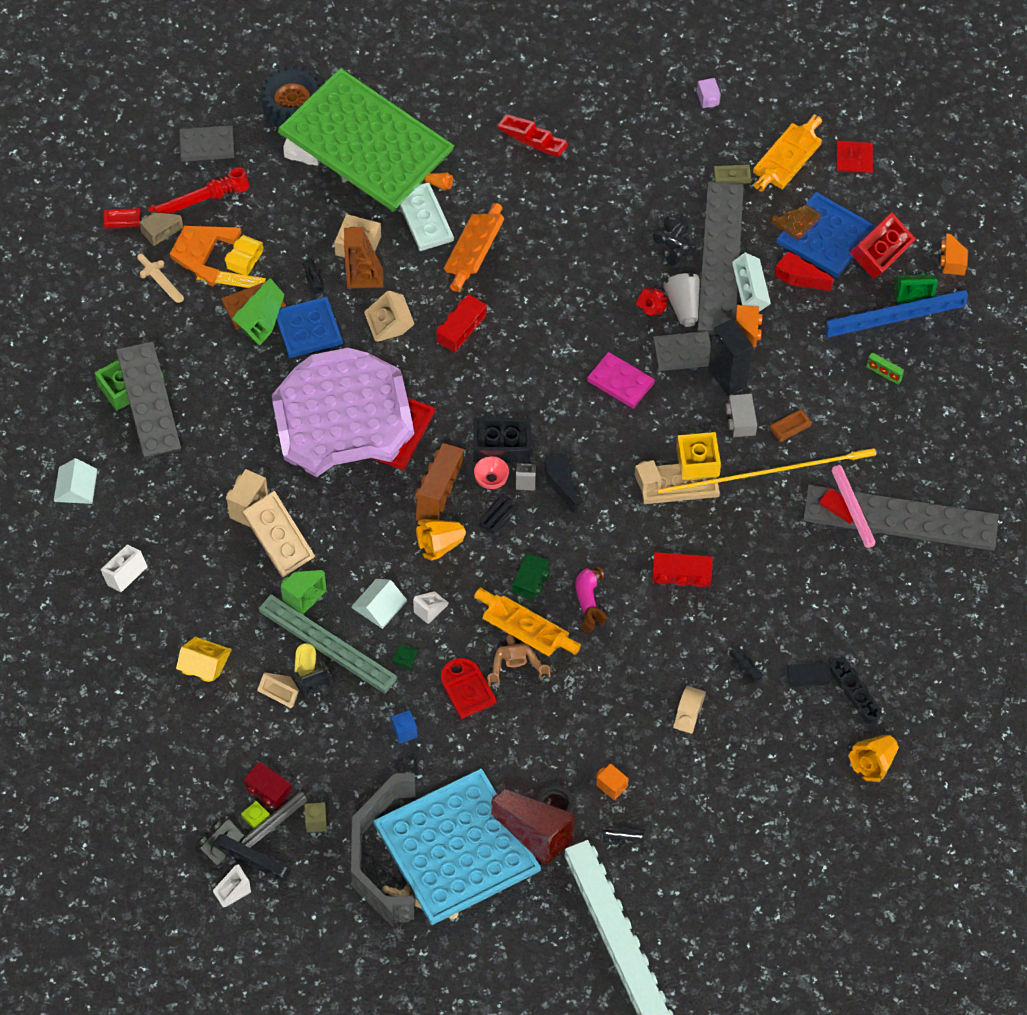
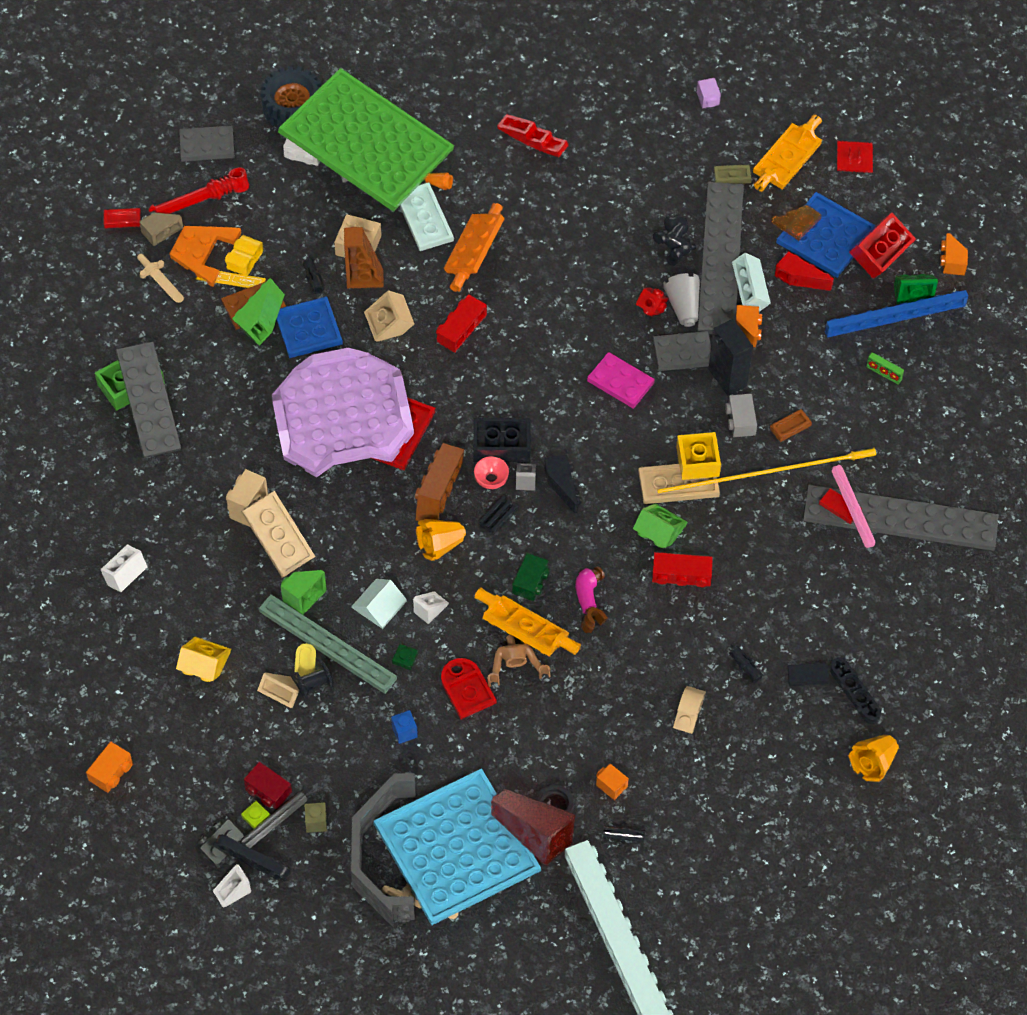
light aqua slope [54,458,97,504] -> none
tan brick [635,460,662,494] -> none
none -> orange brick [86,742,132,793]
none -> bright green slope [633,503,688,548]

